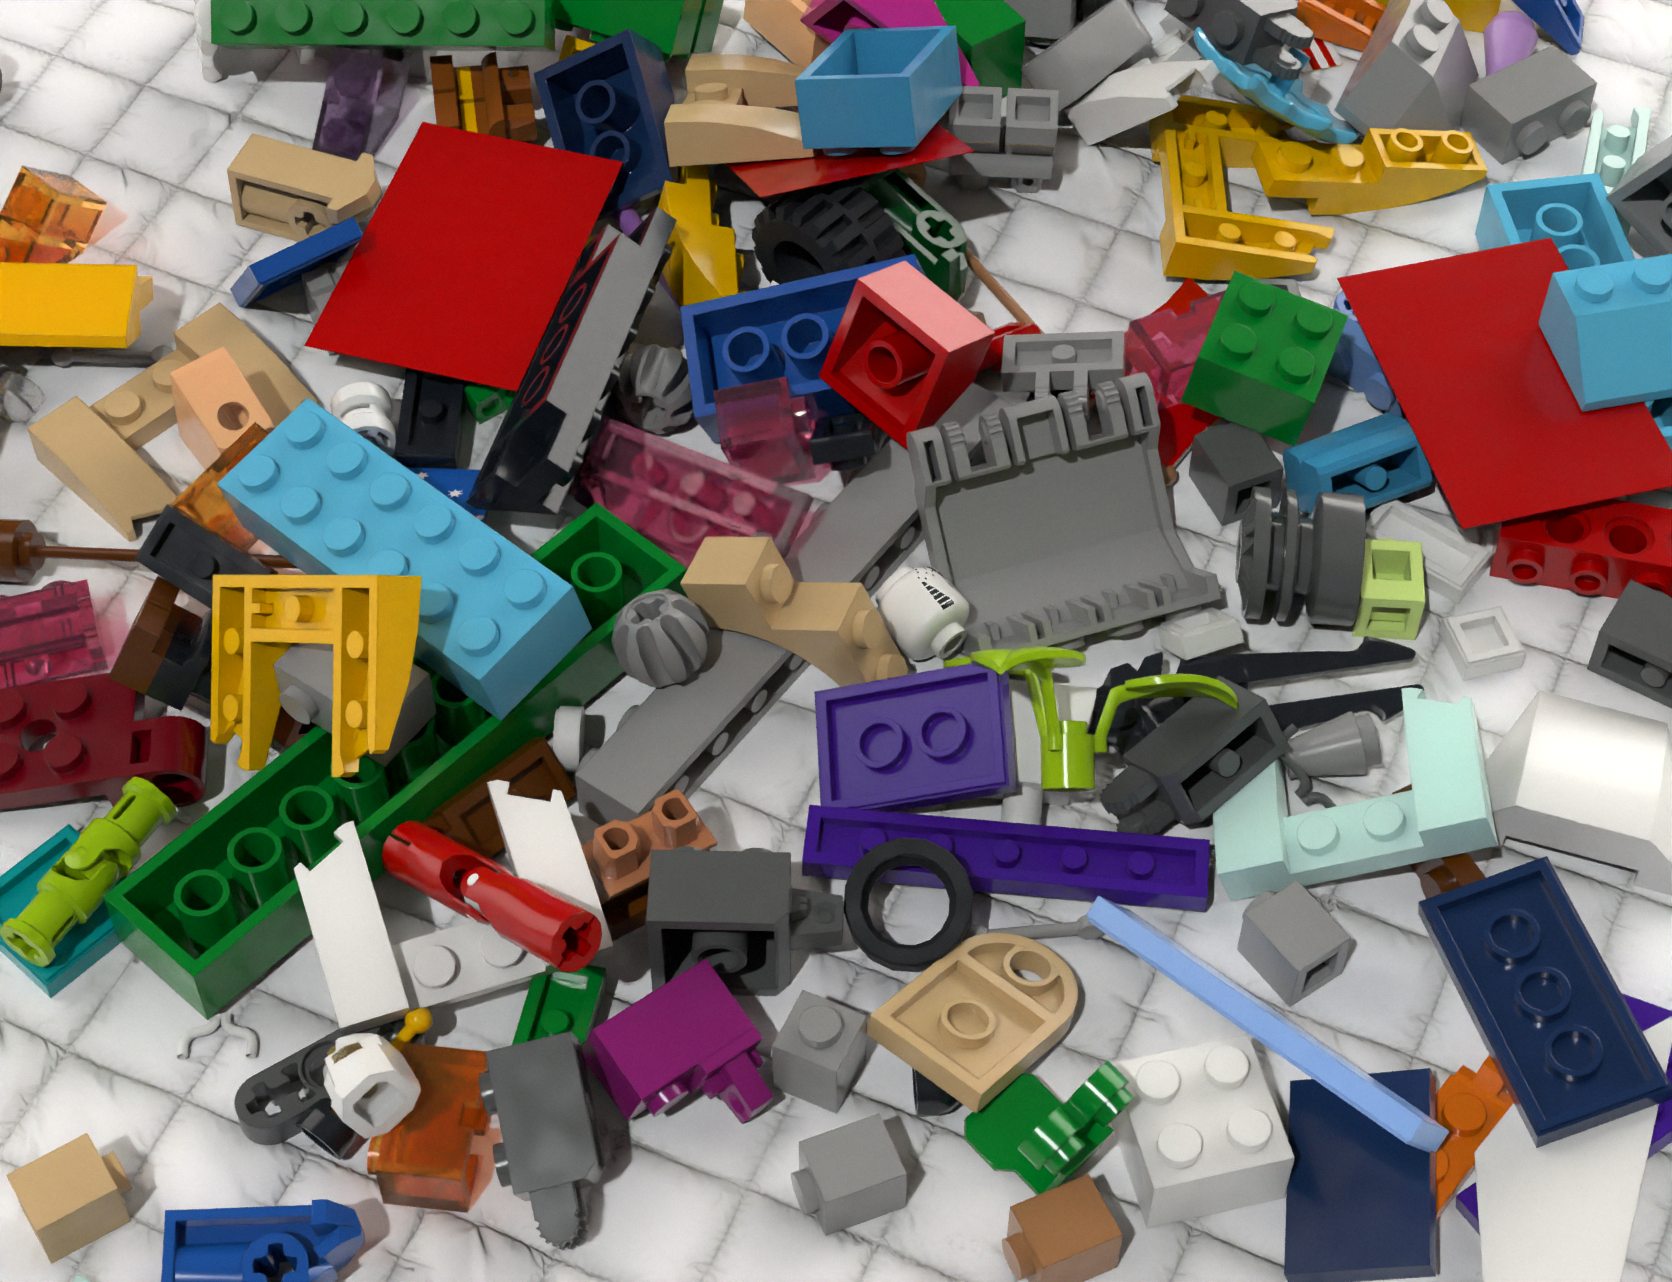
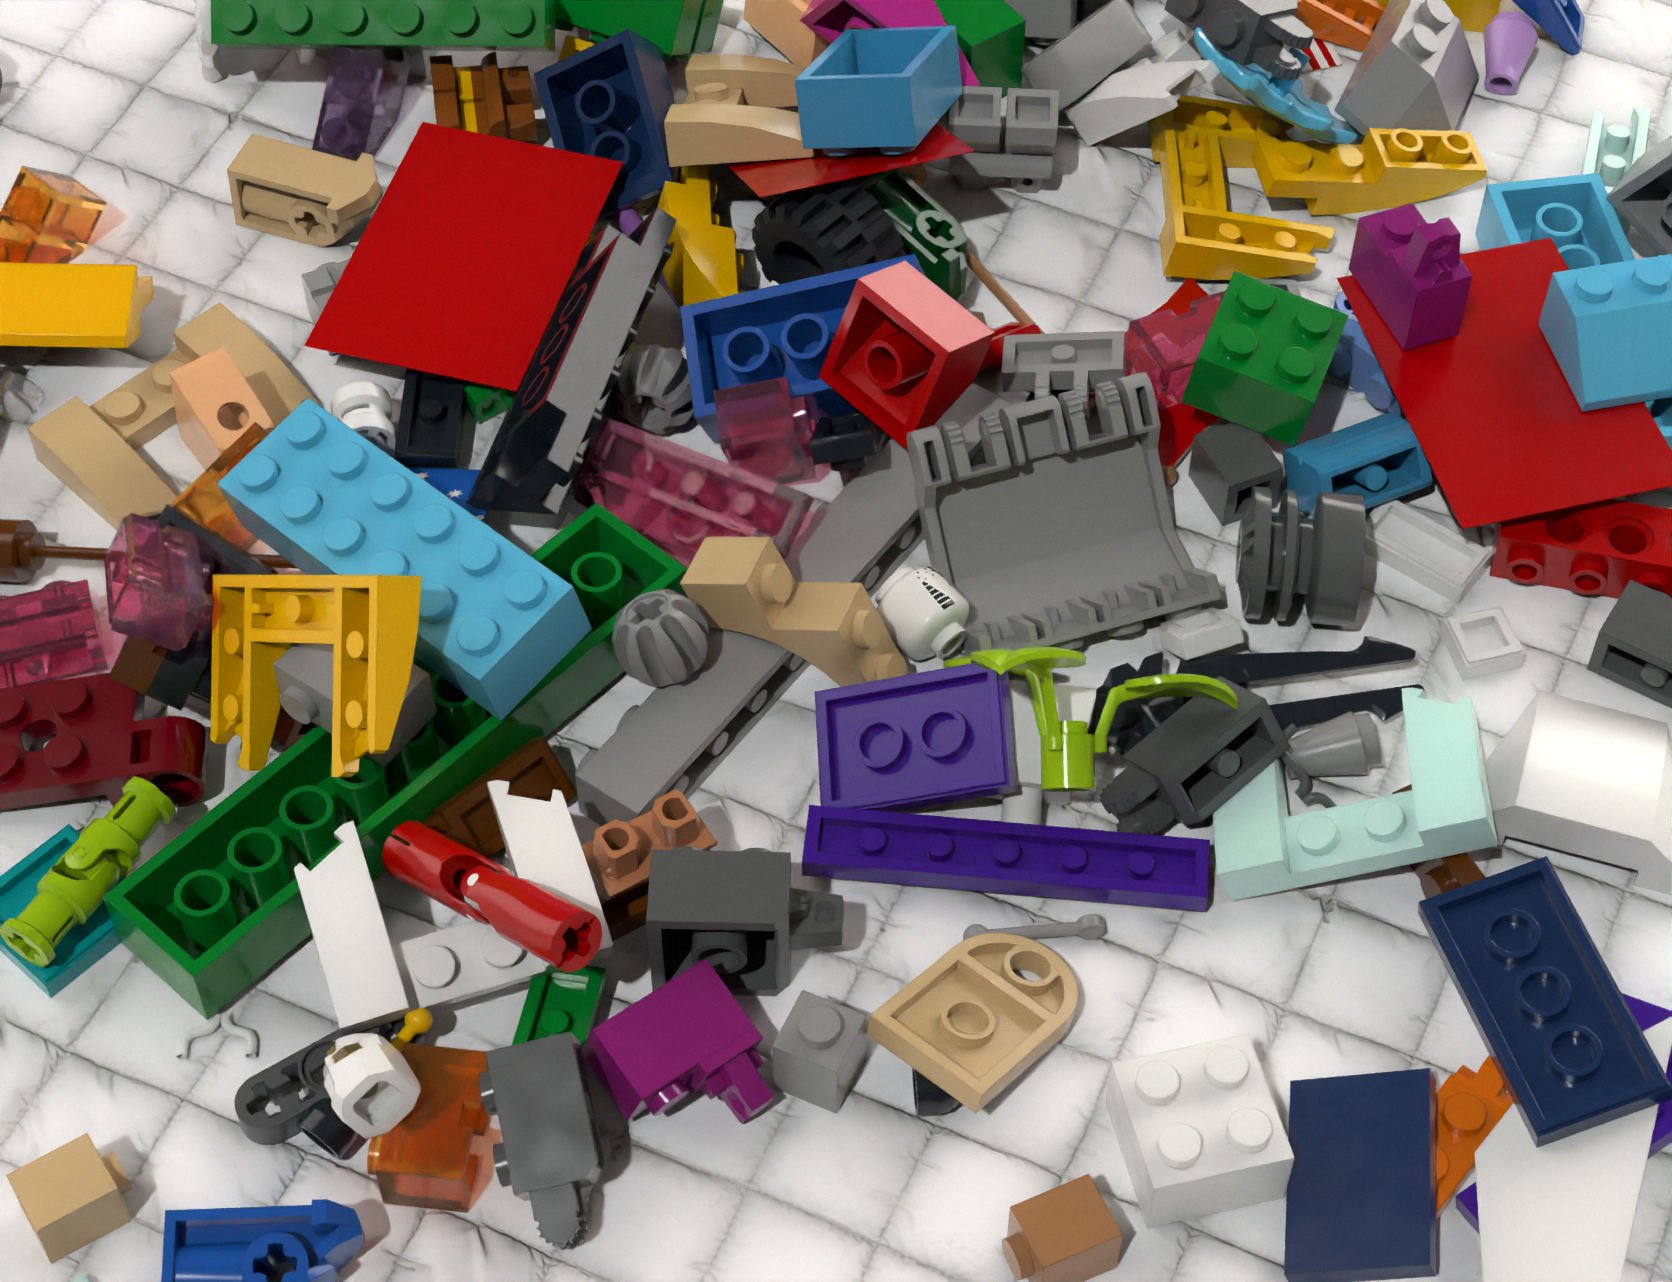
light grey hinge [50,345,174,367] -> none
blue tile [230,217,363,308] -> none
white tile [553,706,585,772] -> none
light grey brick [791,1113,907,1236] -> none
black tyre [844,837,973,972] -> none
green piece [964,1060,1135,1195] -> none
light blue tile [1086,895,1449,1153] -> none
light grey brick [1237,880,1351,1007] -> none
yellowish green brick [1352,538,1425,640] -> none
light grey brick [1459,45,1597,165] -> none
none -> clear pink brick [104,513,214,652]
none -> magenta hinge [1349,203,1473,351]

